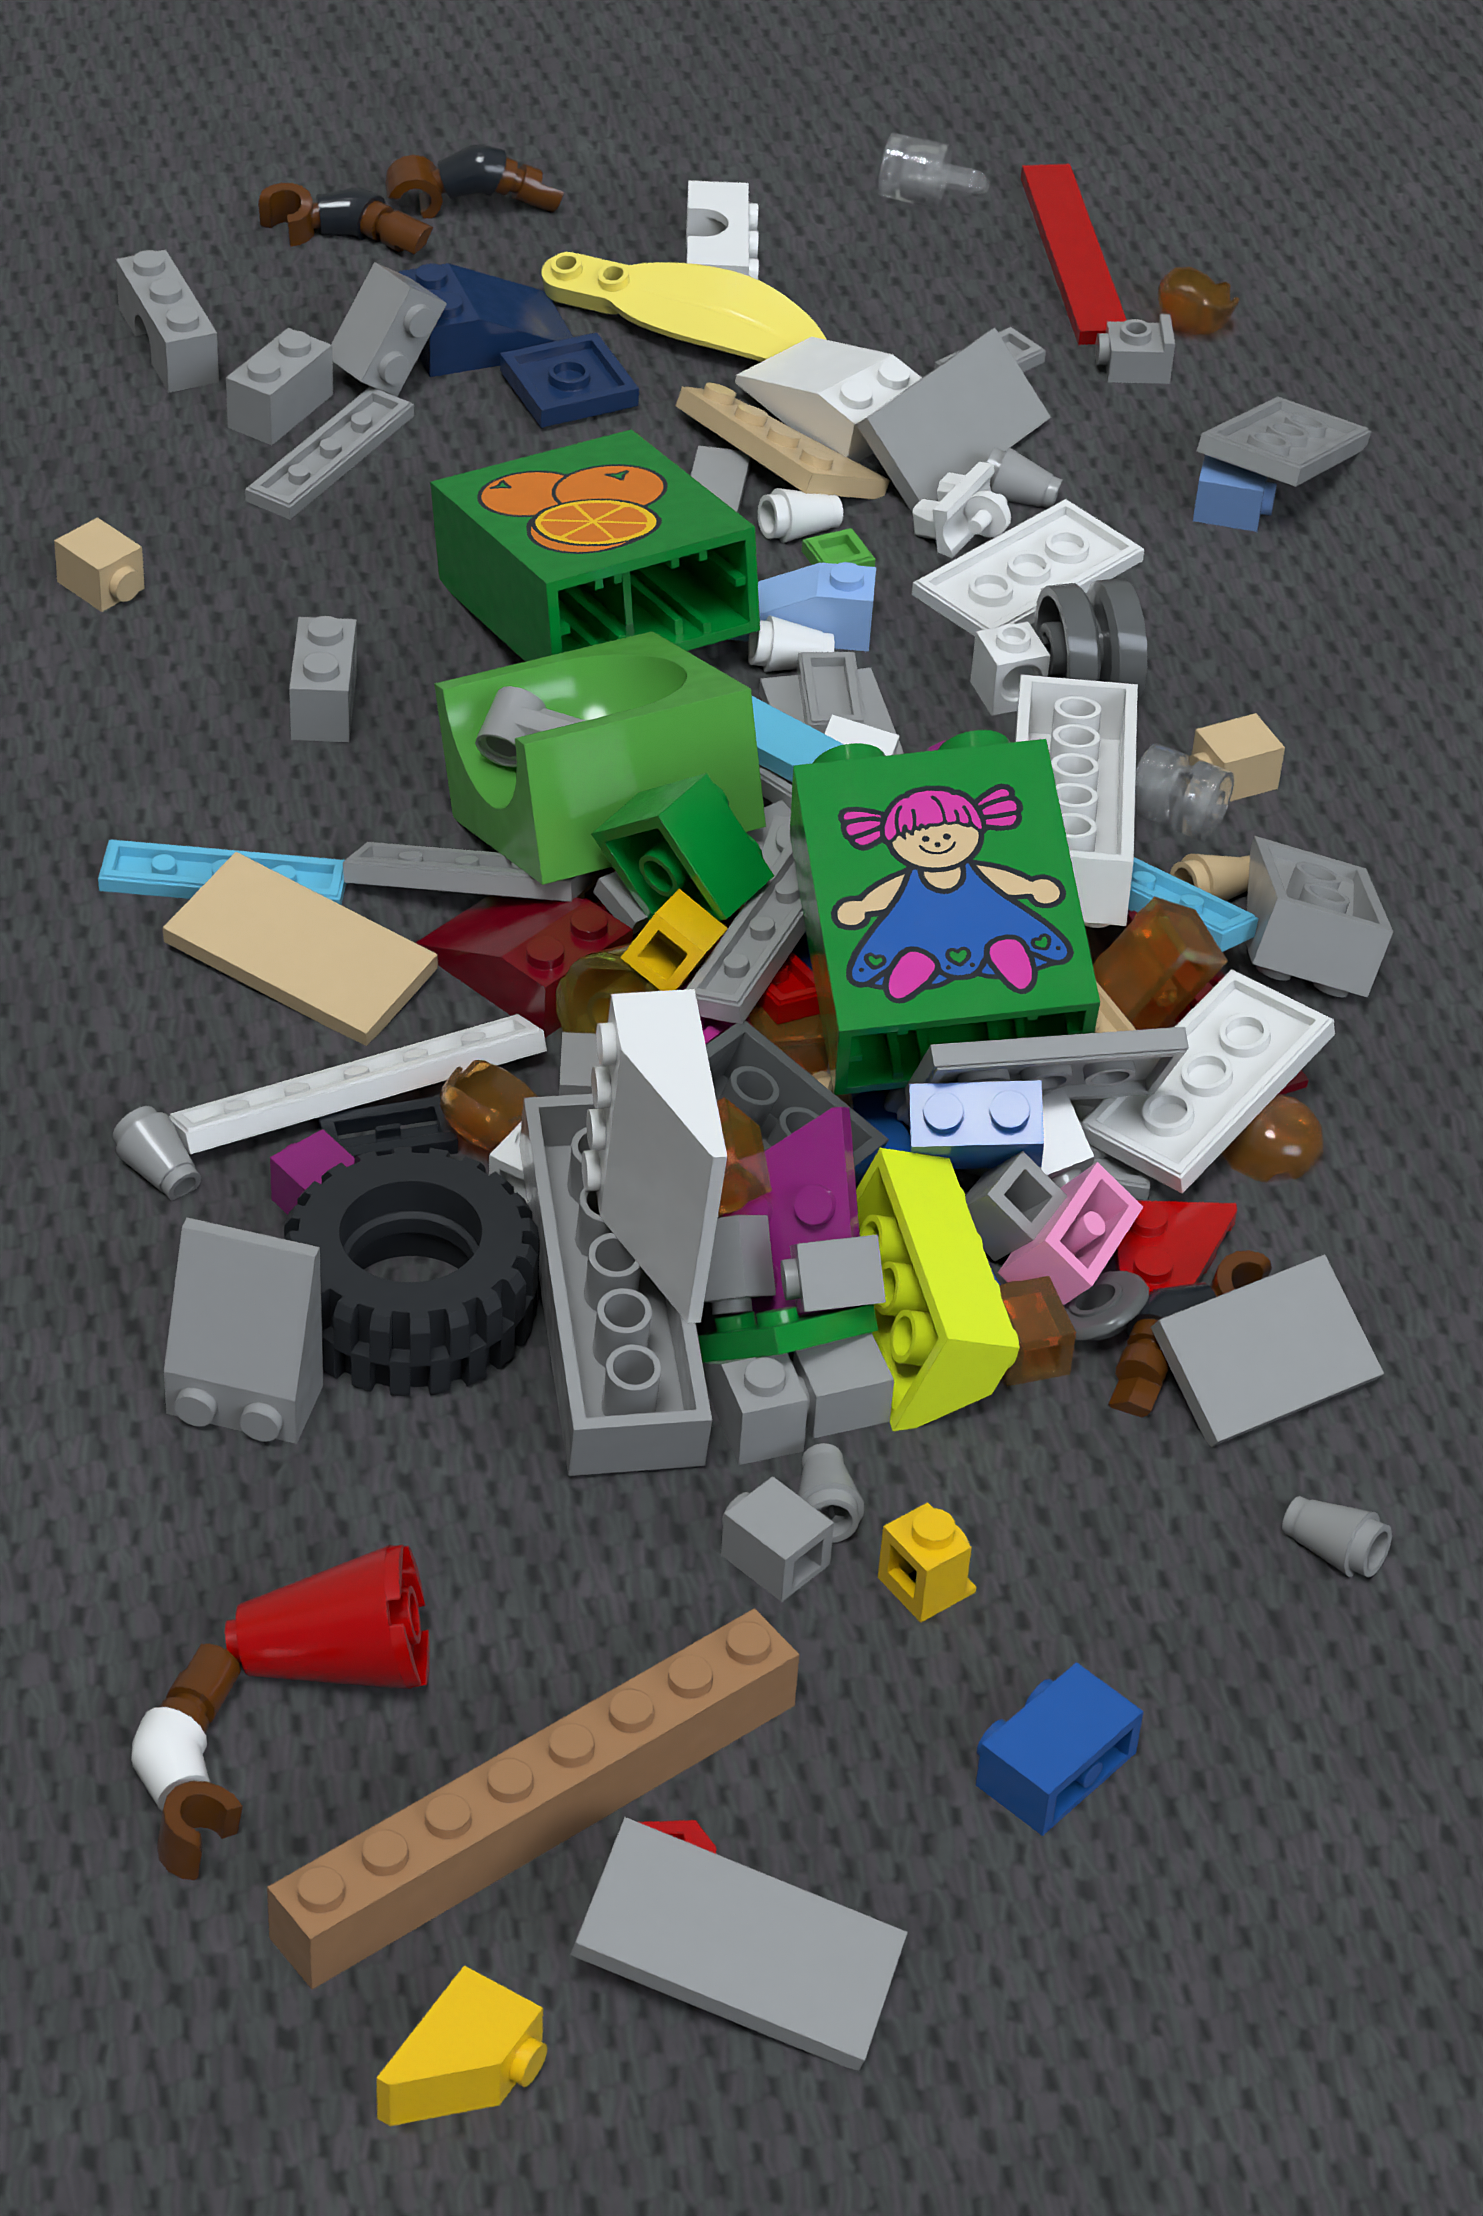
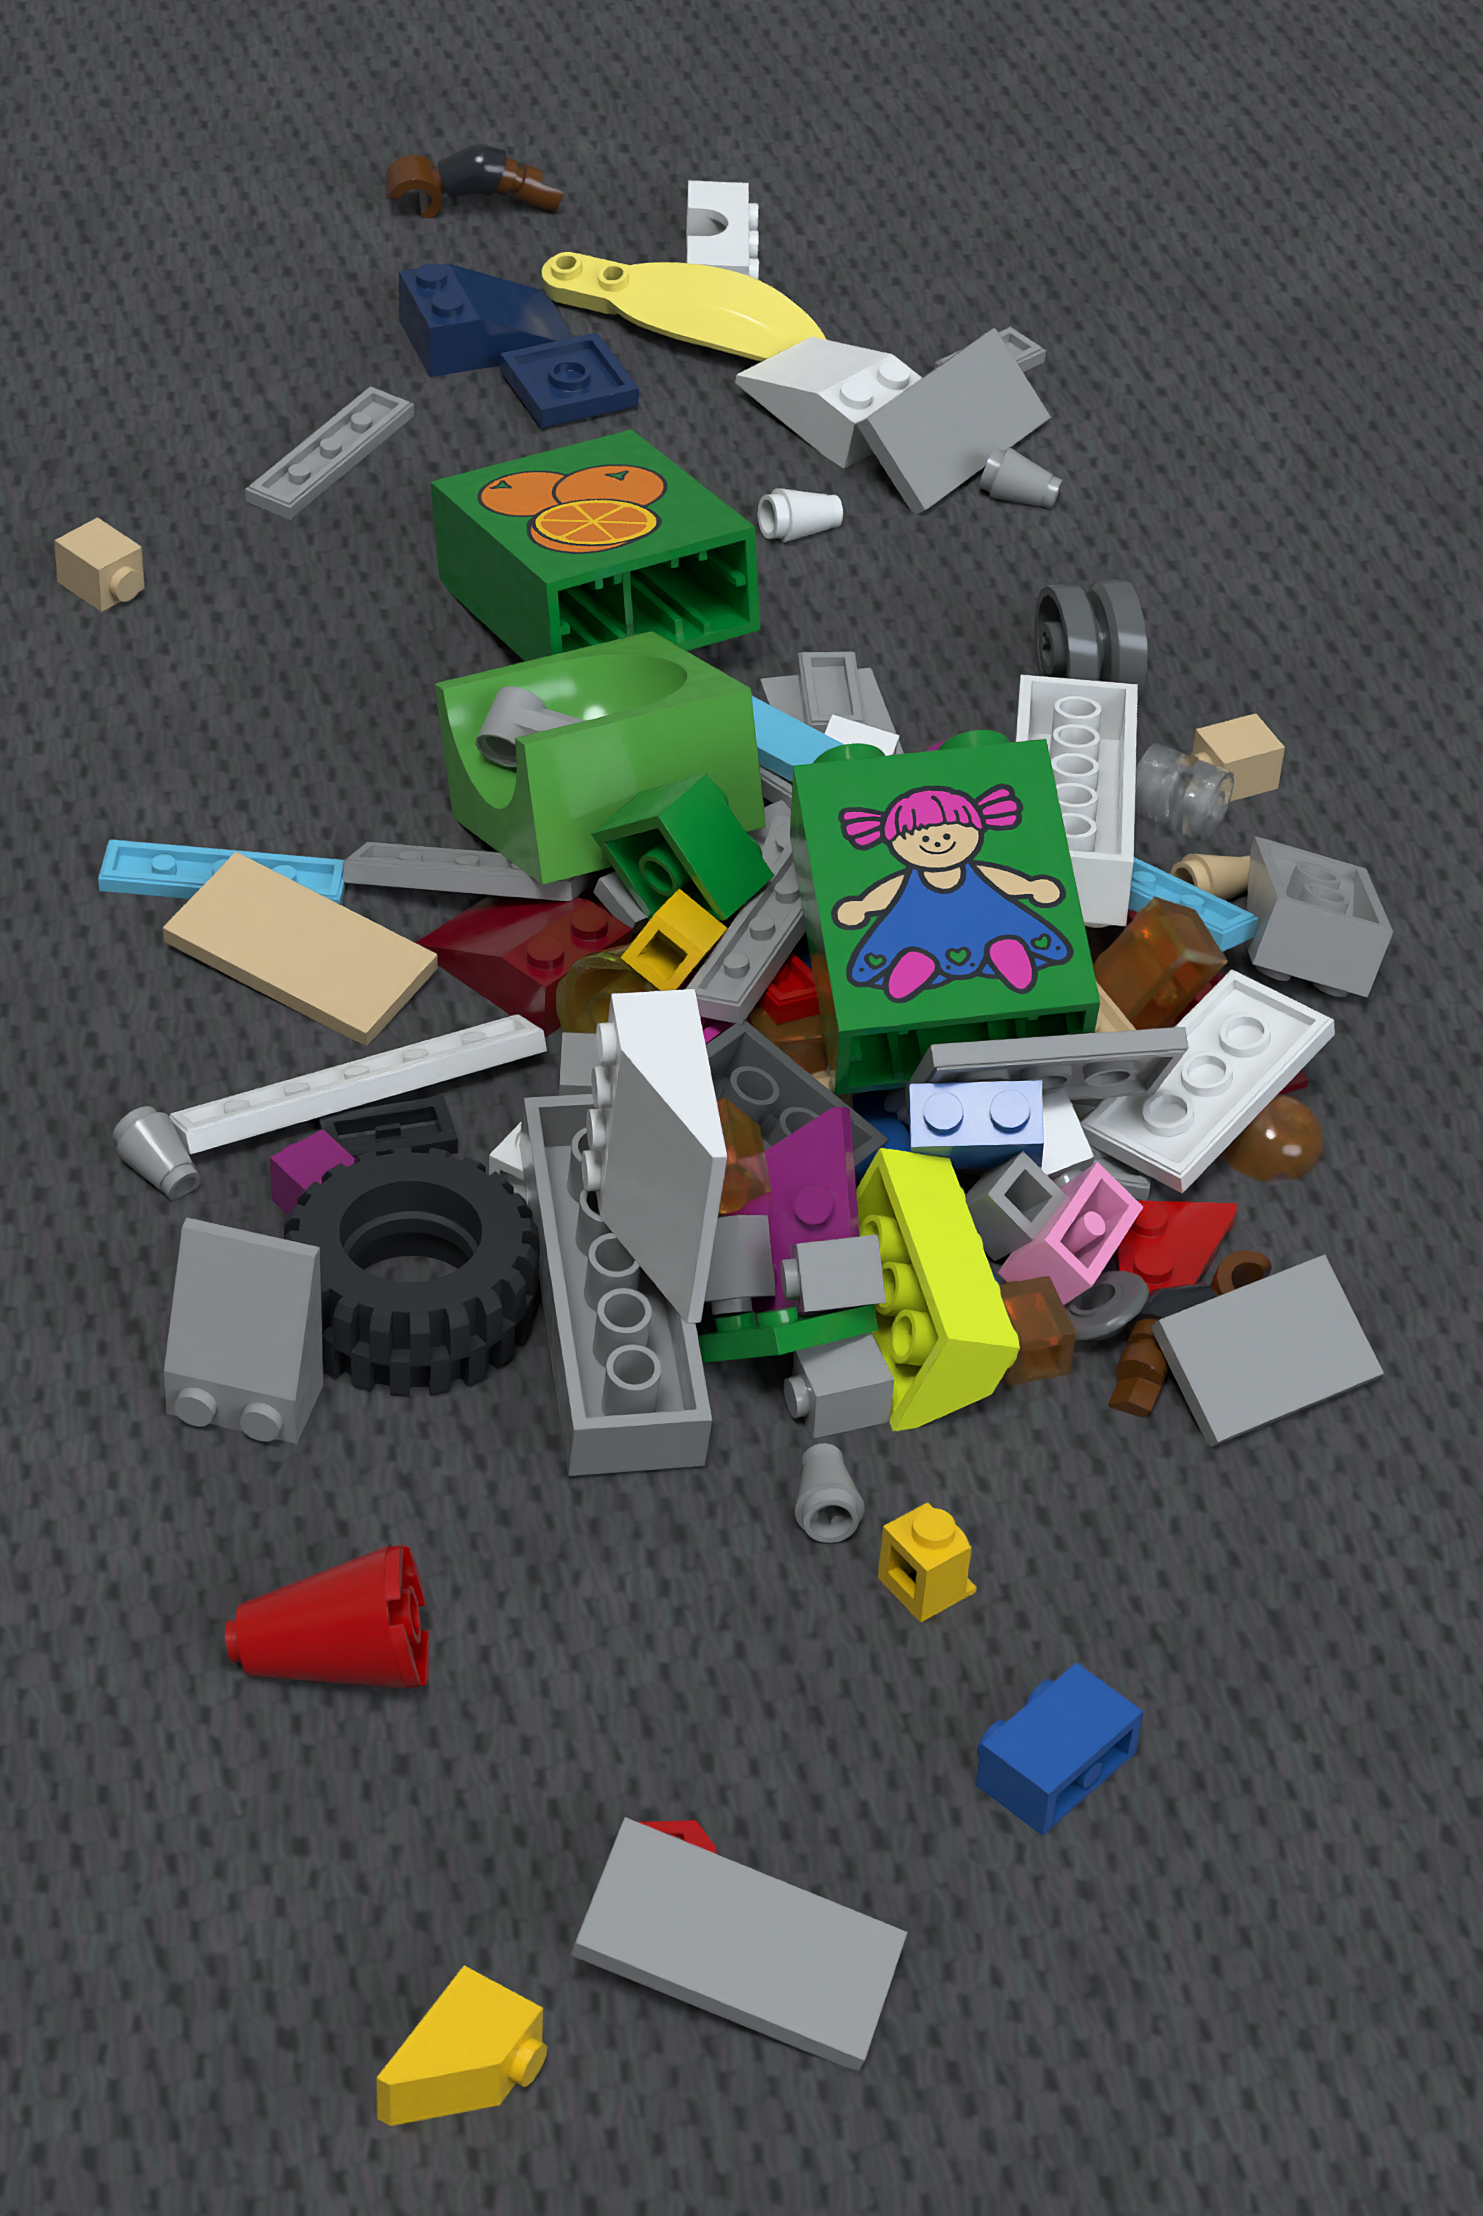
light grey arch [116,250,219,393] -> none
reddish brown piece [132,1643,243,1880] -> none
light grey brick [226,328,333,445] -> none
reddish brown piece [258,183,433,255] -> none
medium nougat brick [267,1608,799,1989] -> none
light grey brick [289,616,357,742] -> none
light grey brick [331,262,447,397] -> none
clear orange hair [440,1060,538,1151] -> none
tan wing [676,383,890,499] -> none
light grey tile [691,446,751,513] -> none
light grey slope [702,1353,808,1465] -> none
light grey brick [721,1476,834,1602] -> none
light blue slope [730,562,876,651] -> none
white cone [748,616,835,672] -> none
bright green tile [802,528,876,567] -> none
clear piece [879,133,990,208] -> none
white hips [912,461,1011,558] -> none
white tile [912,499,1144,636] -> none
white brick [970,622,1050,716] -> none
red tile [1021,164,1127,345] -> none
light grey brick [1095,314,1175,384] -> none
clear orange hair [1158,267,1240,335] -> none
medium blue brick [1193,455,1277,532] -> none
light grey tile [1197,397,1371,487] -> none
light grey cone [1282,1496,1392,1577] -> none

